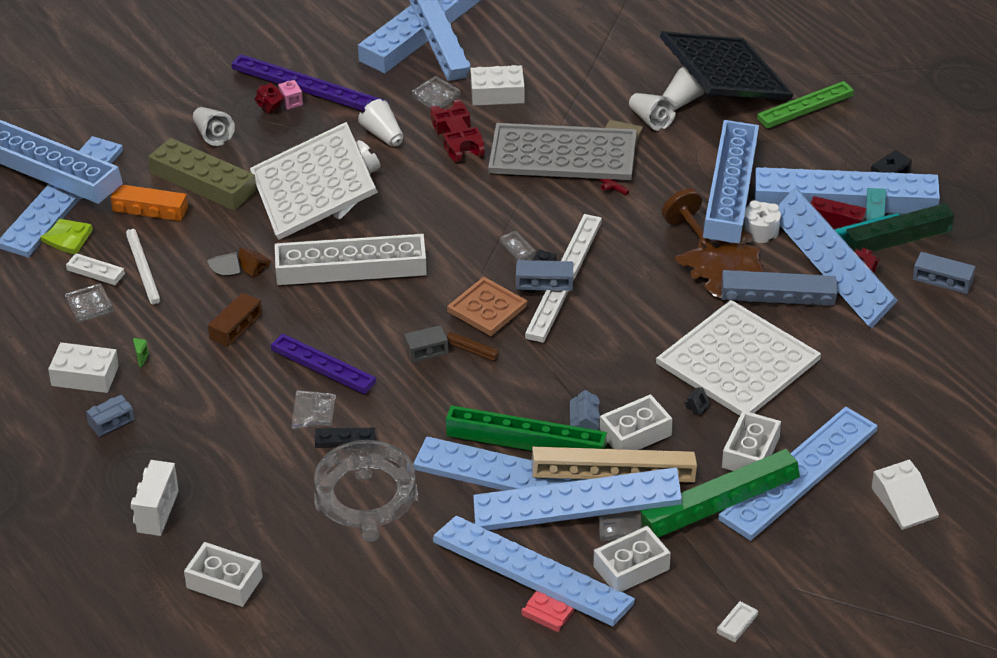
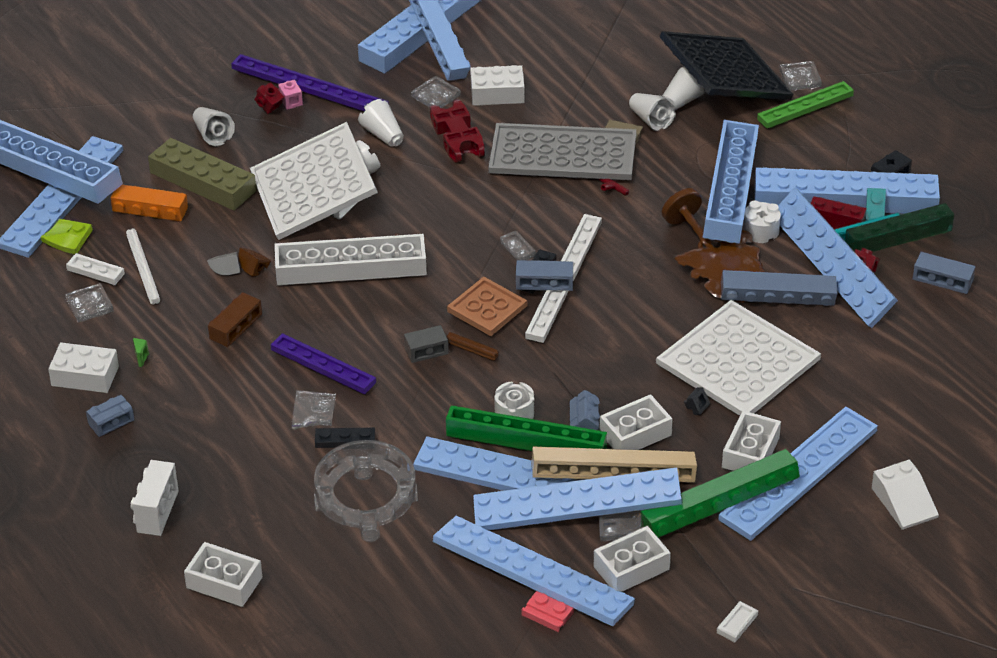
none -> white brick [494,382,534,419]
none -> clear plate [779,61,822,91]

